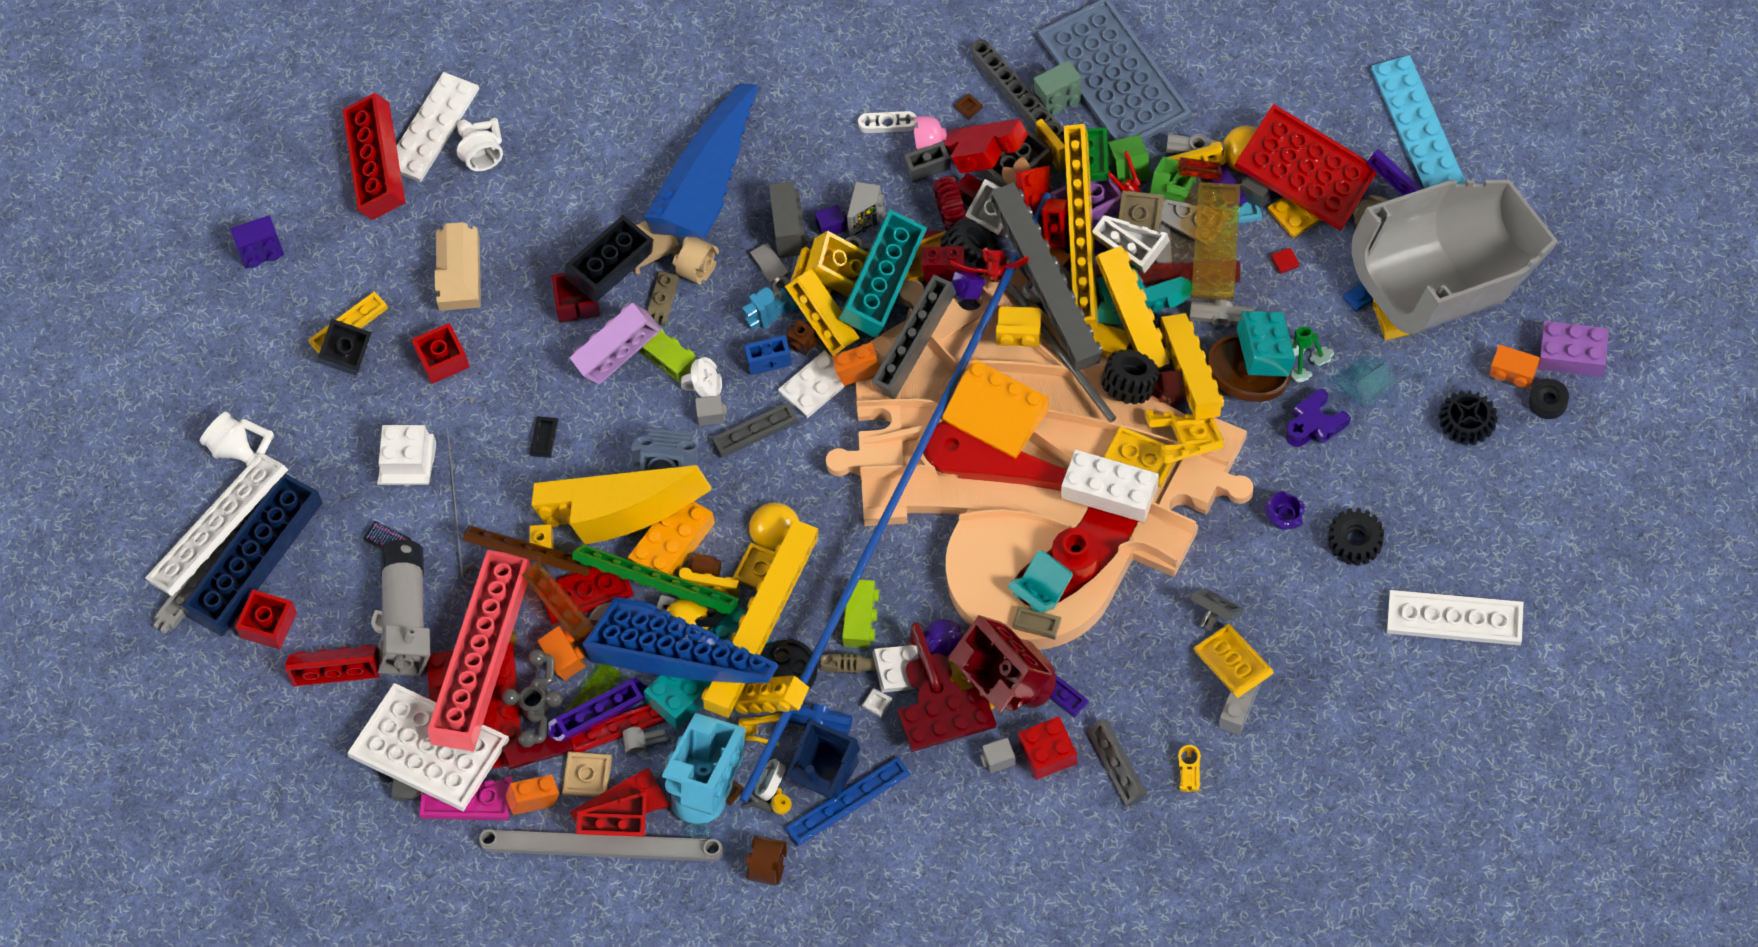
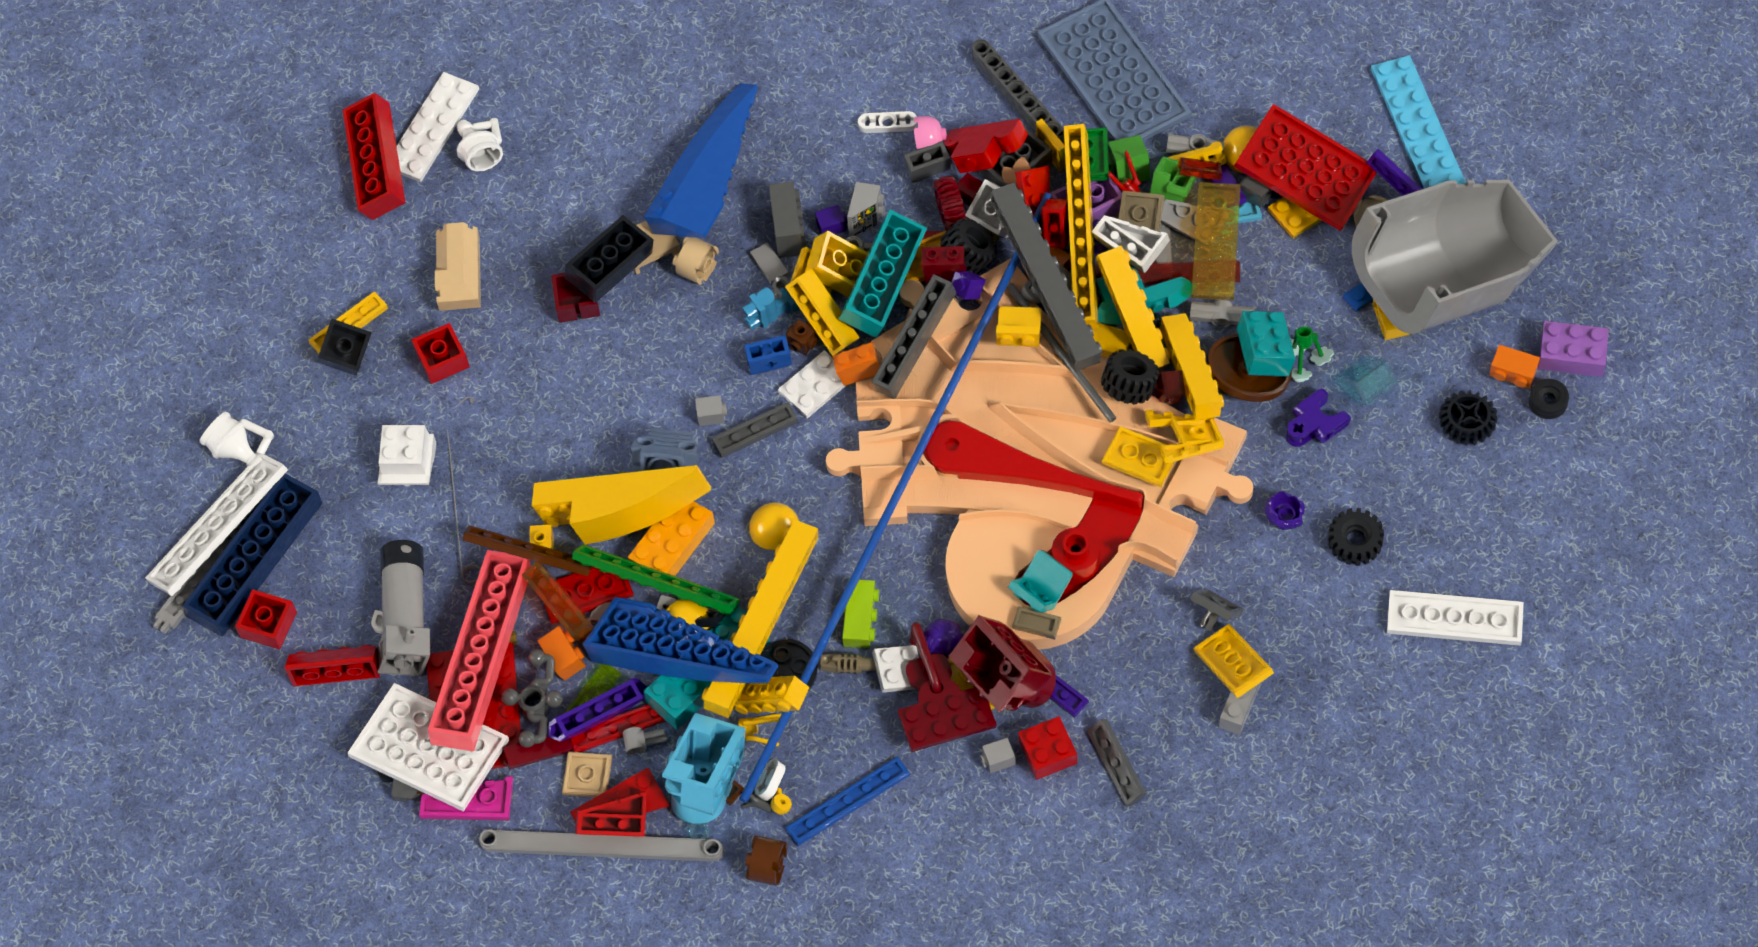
dark purple brick [230,215,284,269] -> none
black tile [363,521,412,549] -> none
orange brick [505,774,559,815] -> none
black tile [530,416,559,458] -> none
lavender brick [570,302,662,385] -> none
lime brick [638,327,696,383] -> none
dark tan hinge [648,272,680,325] -> none
yellow plate [679,568,740,598] -> none
white tile [681,357,722,398] -> none
reddish brown brick [688,553,722,577] -> none
yellow tile [732,542,775,589] -> none
dark blue piece [785,719,860,799] -> none
blue piece [788,704,853,735] -> none
white tile [862,688,892,718] -> none
light orange slope [942,359,1049,459] -> none
red plant [950,248,1029,282] -> none
reddish brown tile [954,93,983,120] -> none
sand green piece [1033,60,1082,115] -> none
white brick [1061,450,1159,523] -> none
yellow piece [1178,745,1201,792] -> none
red tile [1271,247,1299,274] -> none

